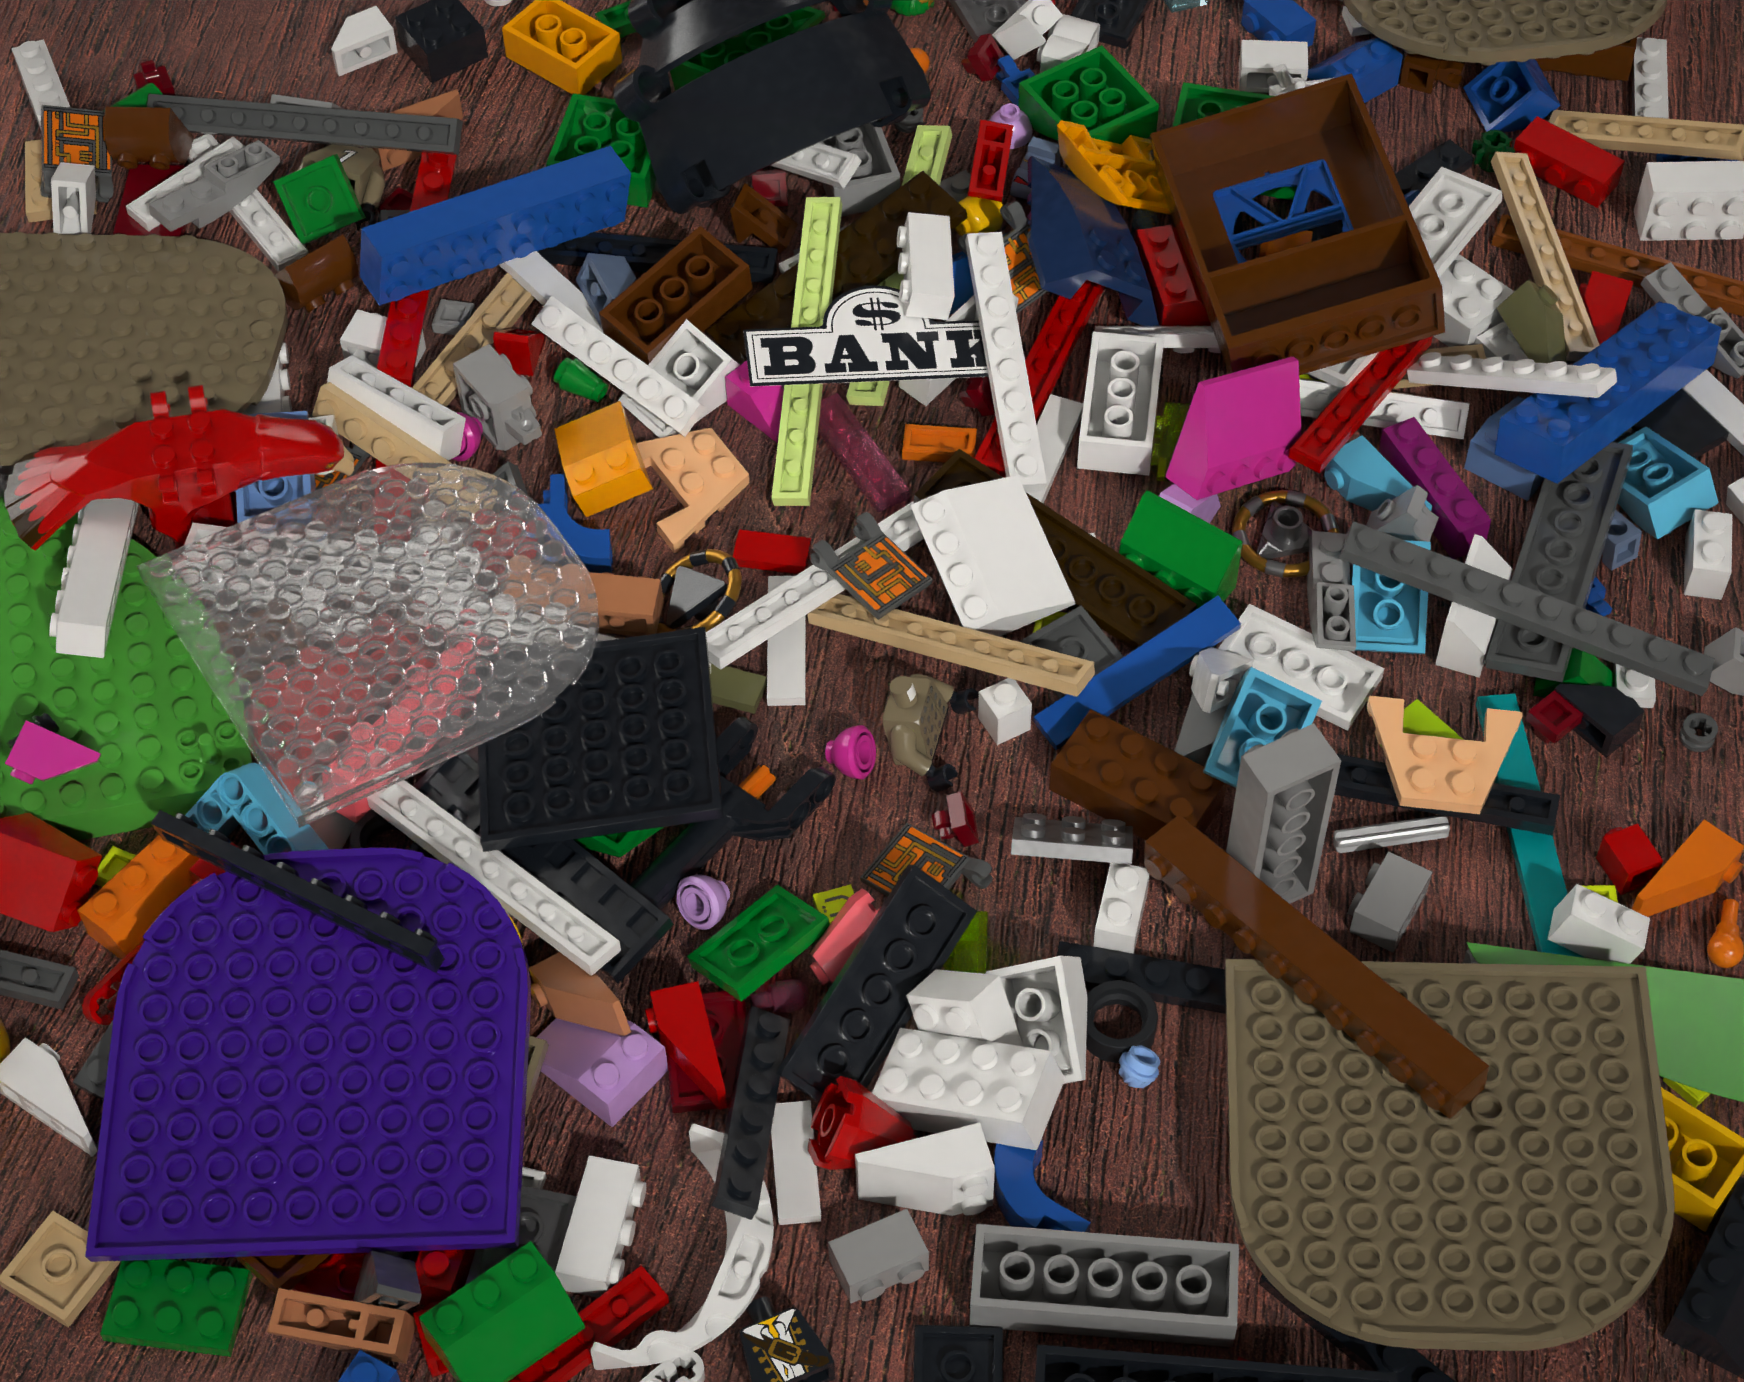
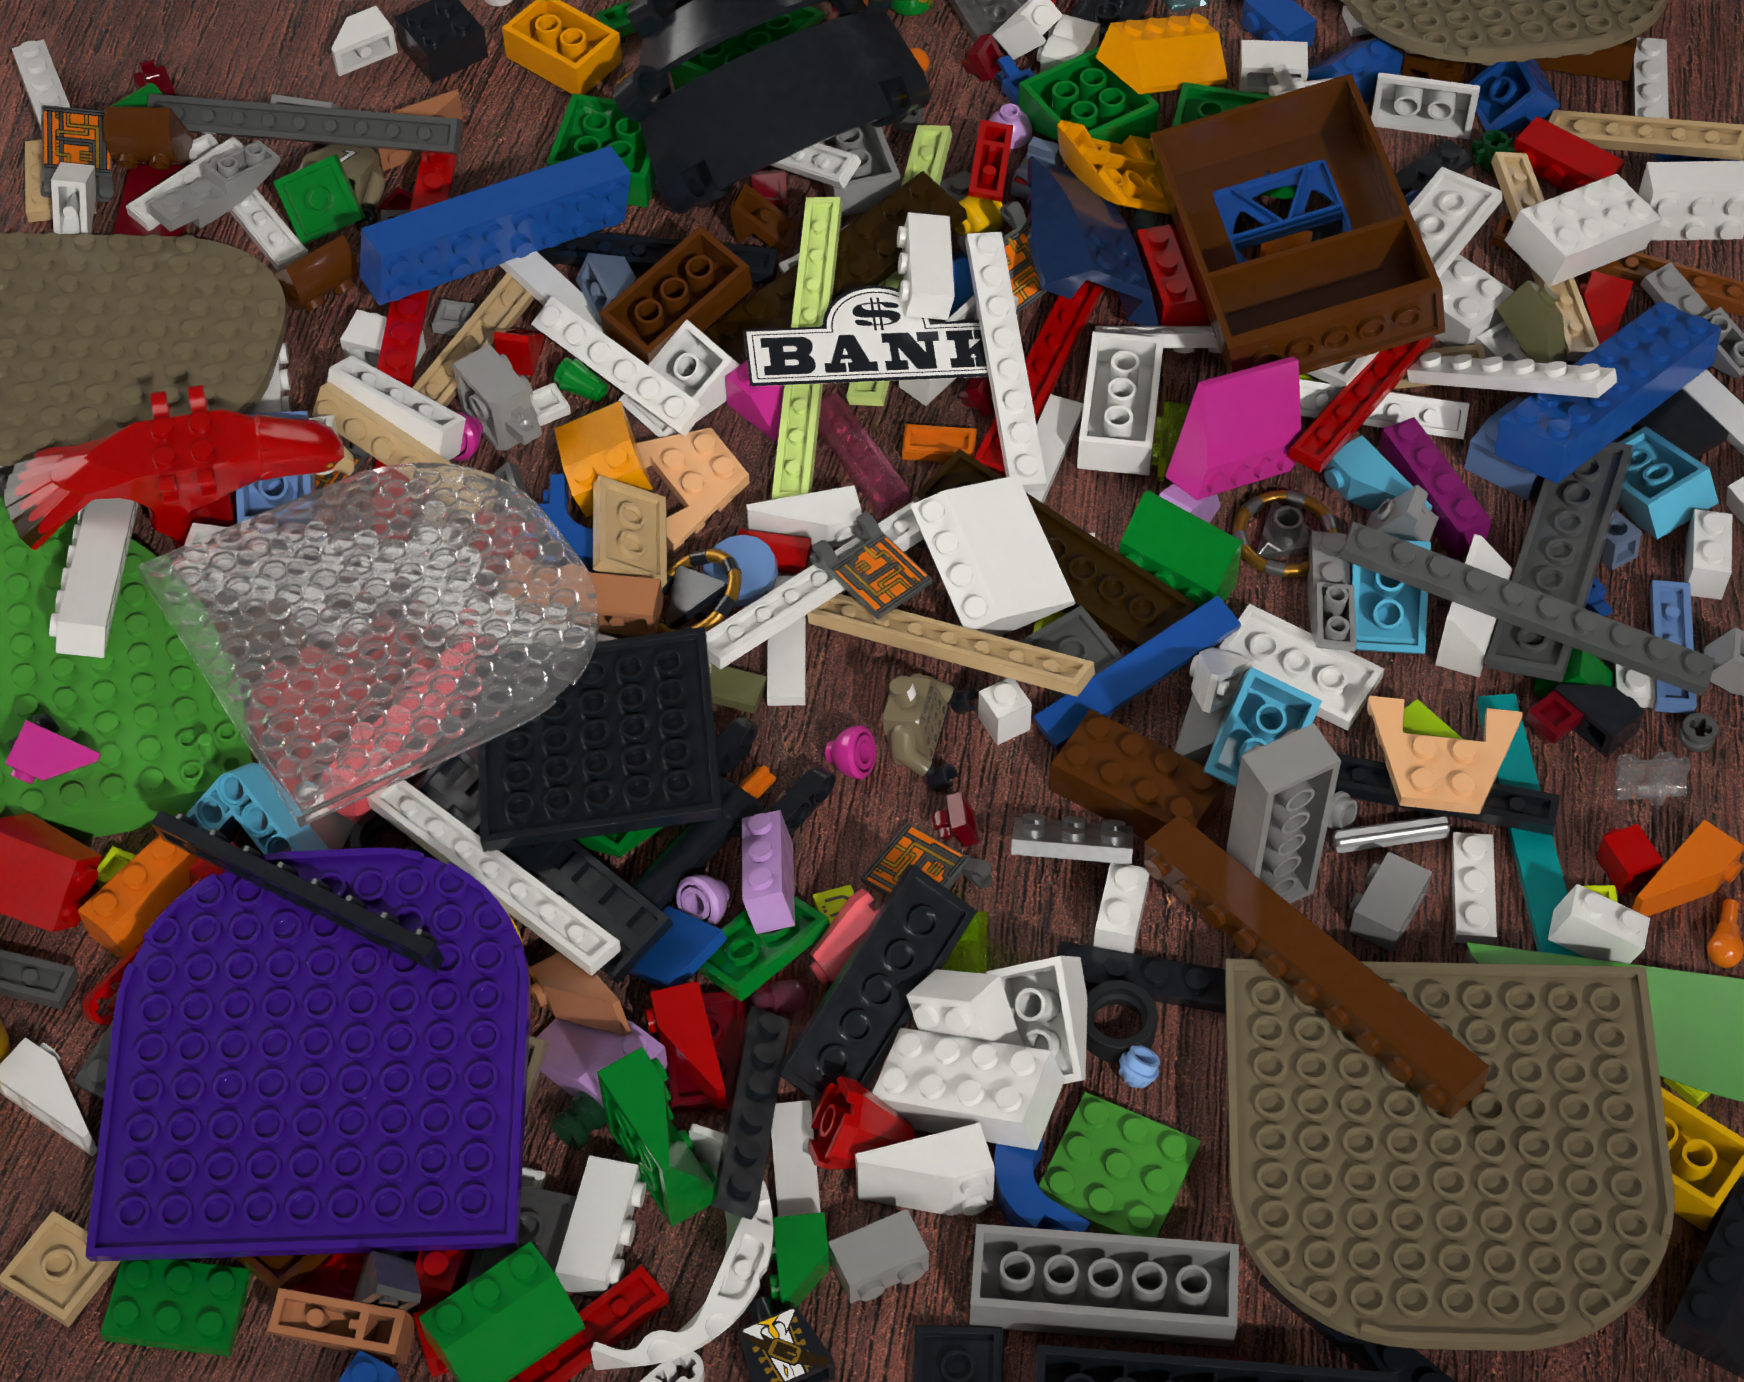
none -> white tile [530,382,571,426]
none -> clear green wheel [549,1091,606,1151]
none -> tan plate [593,475,667,588]
none -> green slope [597,1047,716,1228]
none -> blue tile [629,905,727,989]
none -> medium blue tile [703,535,778,607]
none -> lavender brick [742,810,795,934]
none -> white slope [746,485,862,547]
none -> green slope [769,1212,830,1311]
none -> bright green plate [1038,1092,1201,1238]
none -> light orange slope [1095,13,1228,94]
none -> light grey plate [1327,791,1358,830]
none -> white slope [1371,72,1480,139]
none -> white plate [1451,832,1497,945]
none -> white brick [1505,174,1662,287]
none -> clear hips [1614,751,1691,807]
none -> medium blue plate [1649,580,1697,714]

